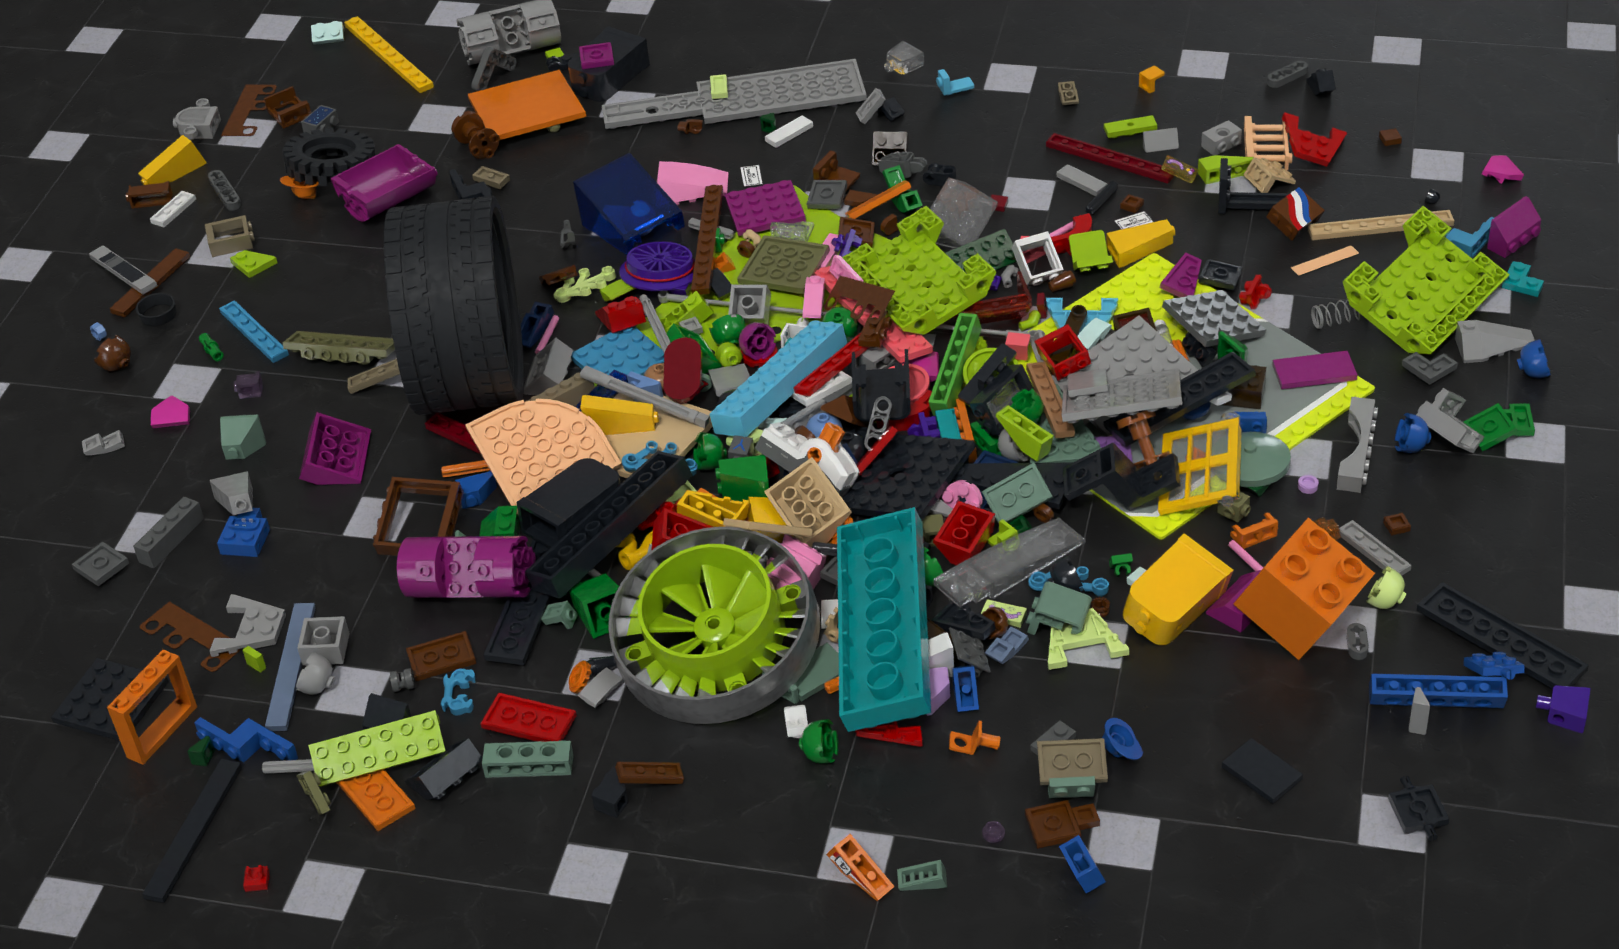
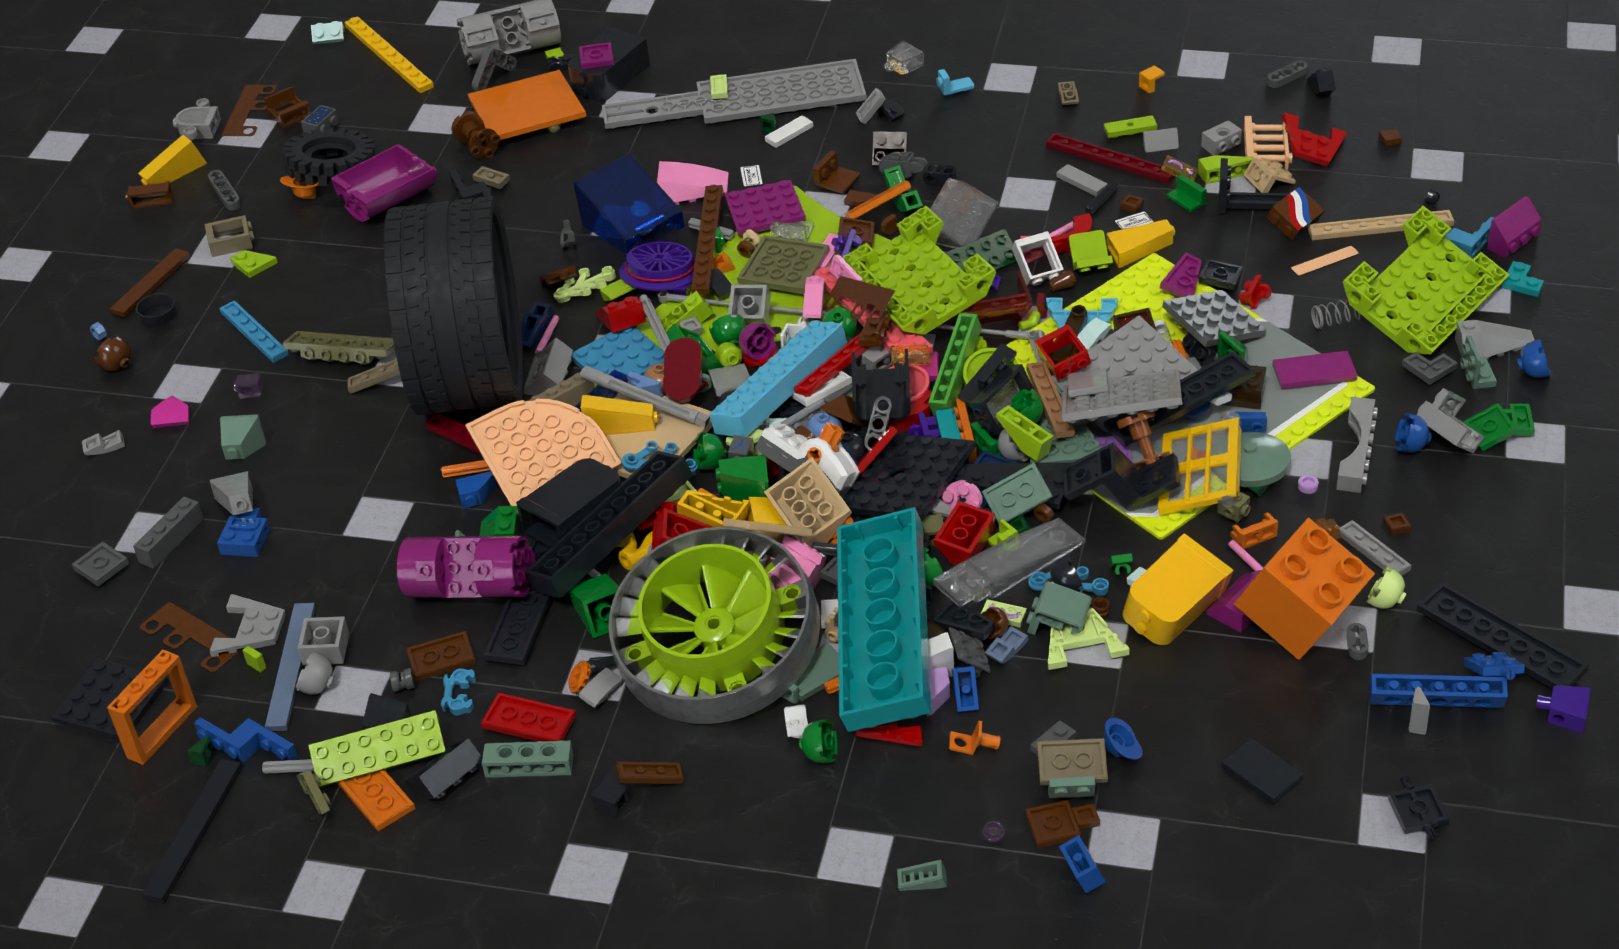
tile [89,245,157,294] -> none
white tile [150,191,196,227] -> none
green pin [199,333,224,361] -> none
red tile [243,865,270,892] -> none
magenta slope [299,412,371,485] -> none
reddish brown window [373,477,464,556] -> none
sand green bracket [541,601,578,629] -> none
reddish brown piece [678,119,703,134] -> none
dark grey plate [806,180,848,209] -> none
orange slope [826,834,895,901] -> none
dark red tile [987,195,1008,212] -> none
light grey arm [1001,265,1019,288] -> none
coral panel [1005,332,1030,360] -> none
dark pink slope [1482,155,1524,184] -> none
none -> clear yellow tile [890,345,931,365]
none -> green panel [1167,174,1207,212]
none -> sand green bracket [1460,336,1497,389]

